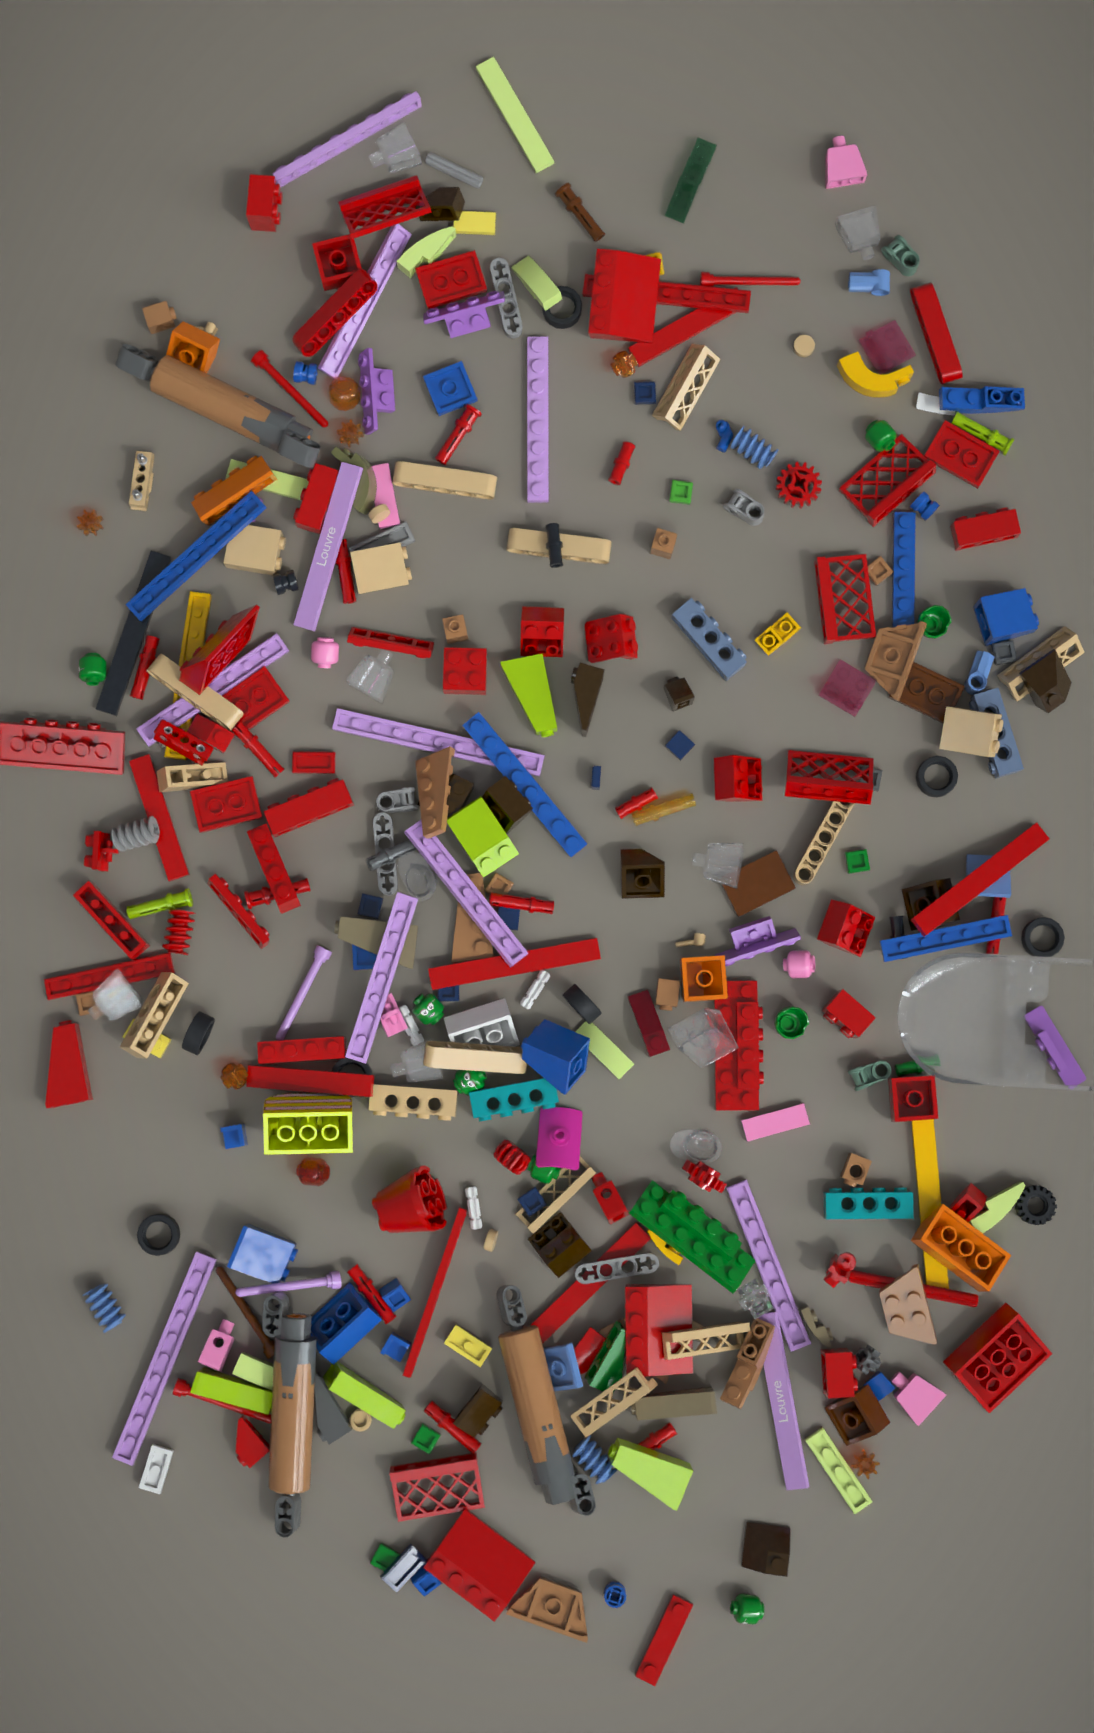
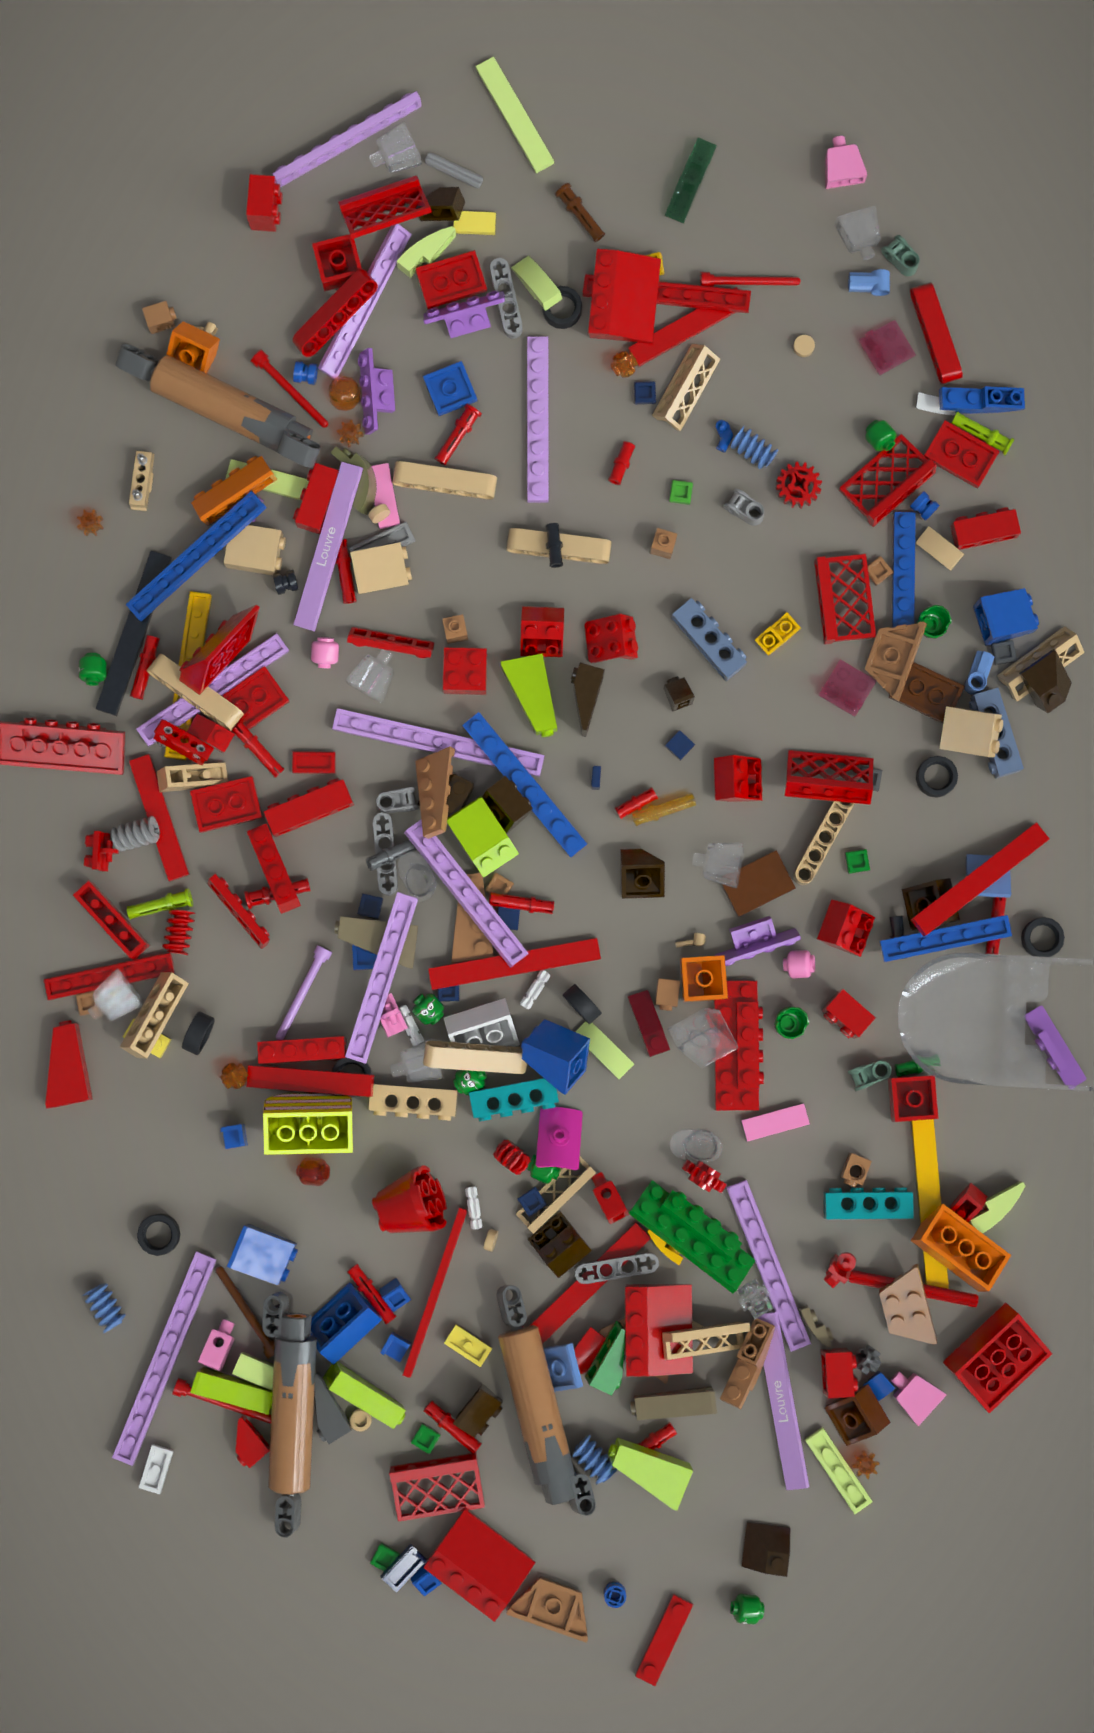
lavender piece [236,1271,341,1297] -> none
tan fence [570,1367,658,1438] -> none
yellow arch [837,351,914,398] -> none
black tyre [1015,1185,1057,1225] -> none
none -> tan slope [915,526,964,571]

